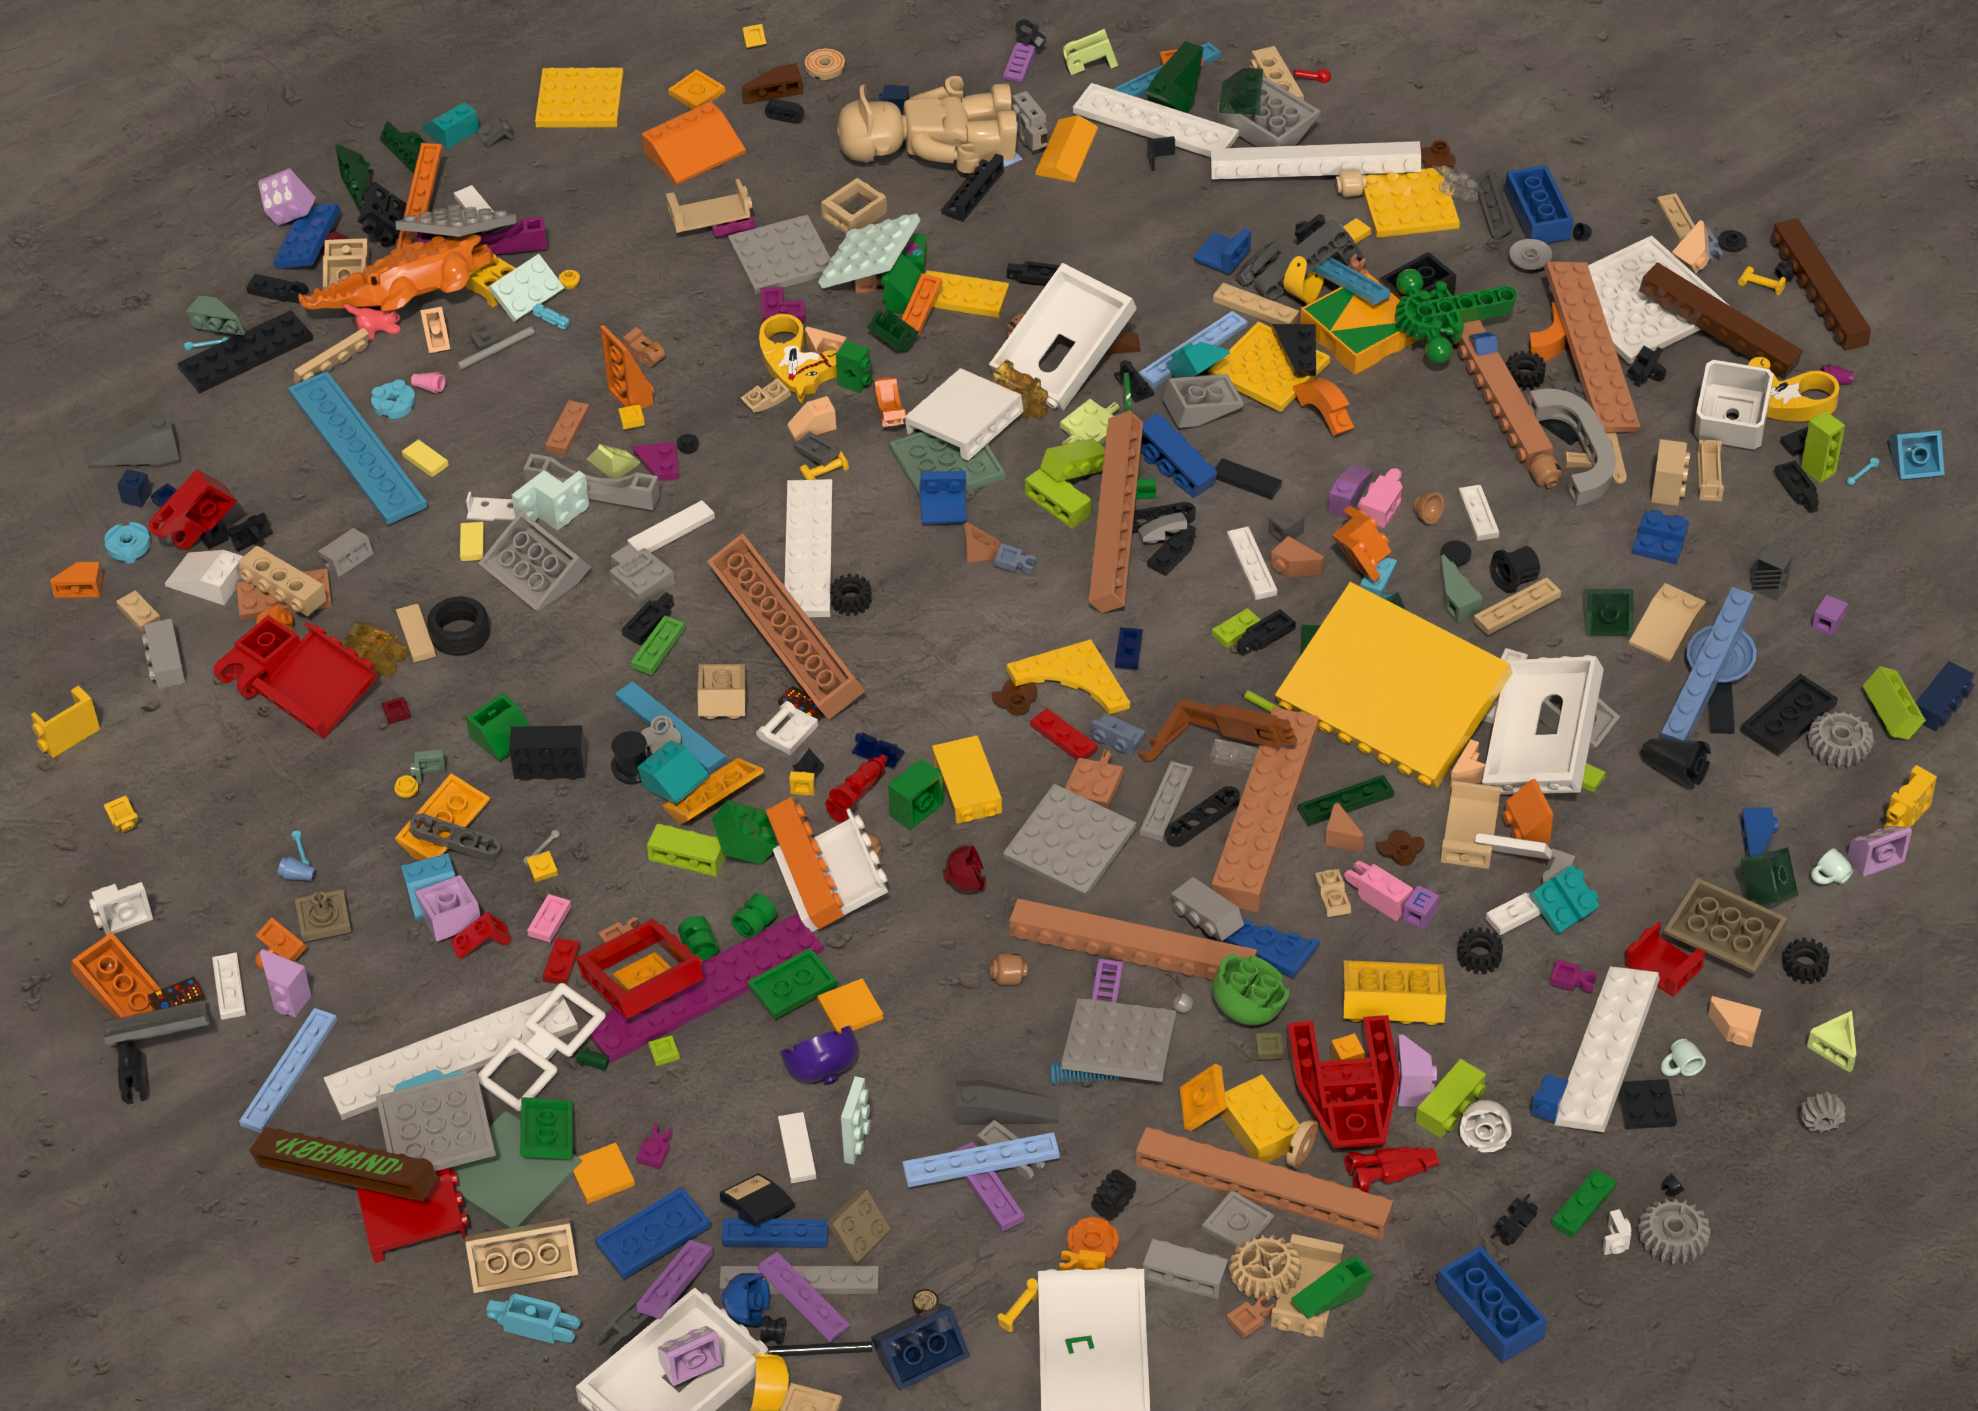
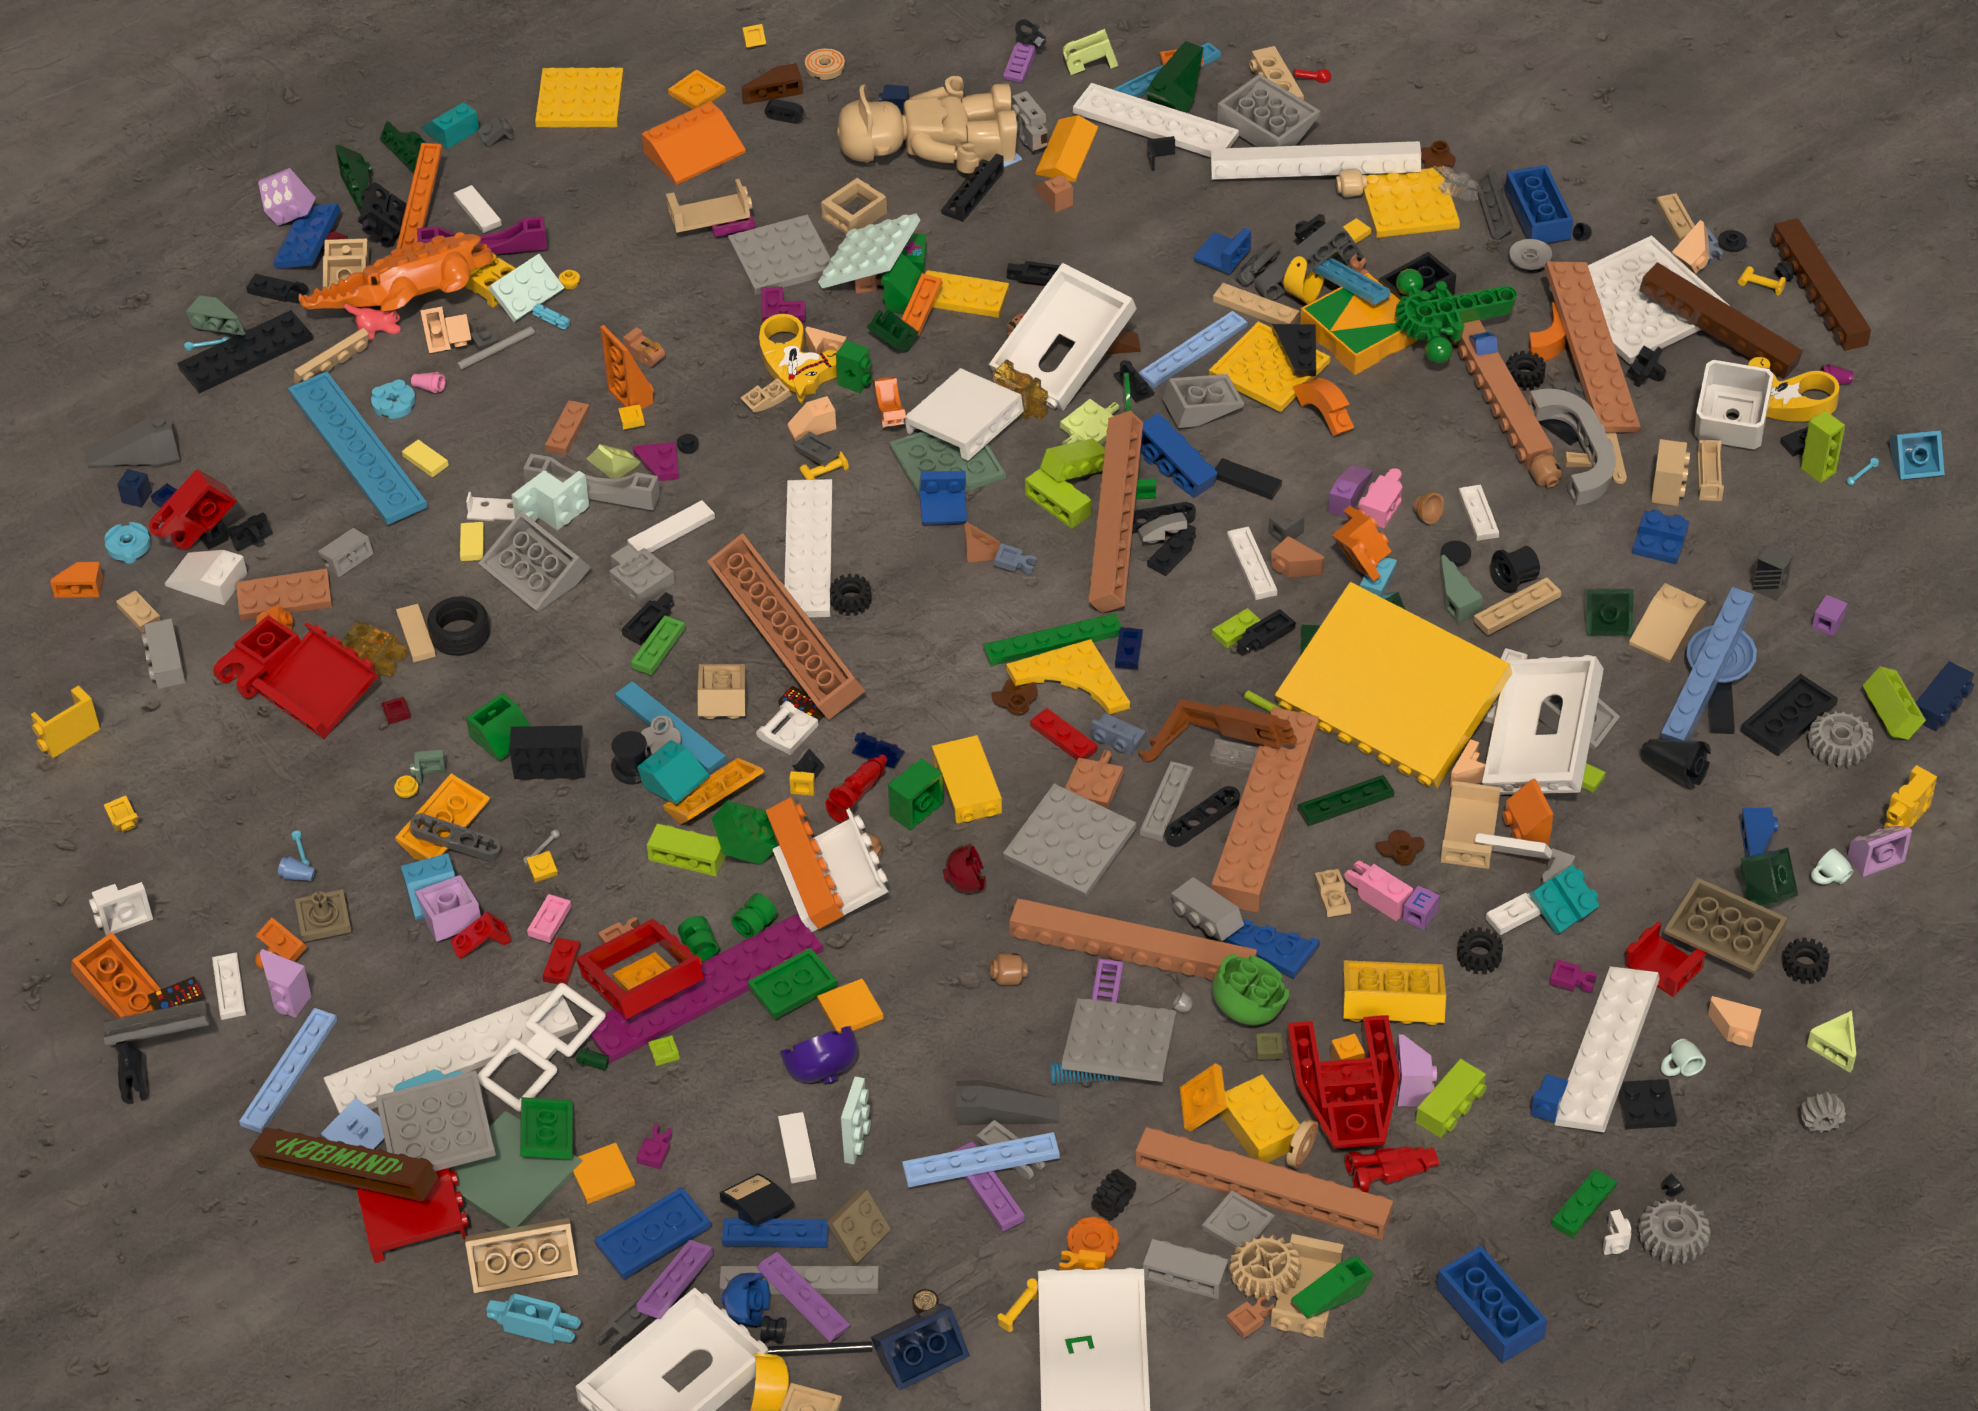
tan brick [238,546,327,616] -> none
light grey plate [396,205,516,237] -> none
lavender slope [657,1326,722,1386] -> none
teal slope [1166,341,1230,378] -> none
clear green slope [1219,68,1263,115] -> none
nougat slope [1325,803,1364,852] -> none
white cylinder [1460,1100,1512,1152] -> none
black hinge [1491,1194,1538,1246] -> none
black hinge [1774,460,1819,513] -> none
none -> light blue piece [321,1098,385,1149]
none -> light nougat slope [444,314,471,347]
none -> green plate [983,613,1123,667]
none -> nougat slope [1033,175,1073,213]

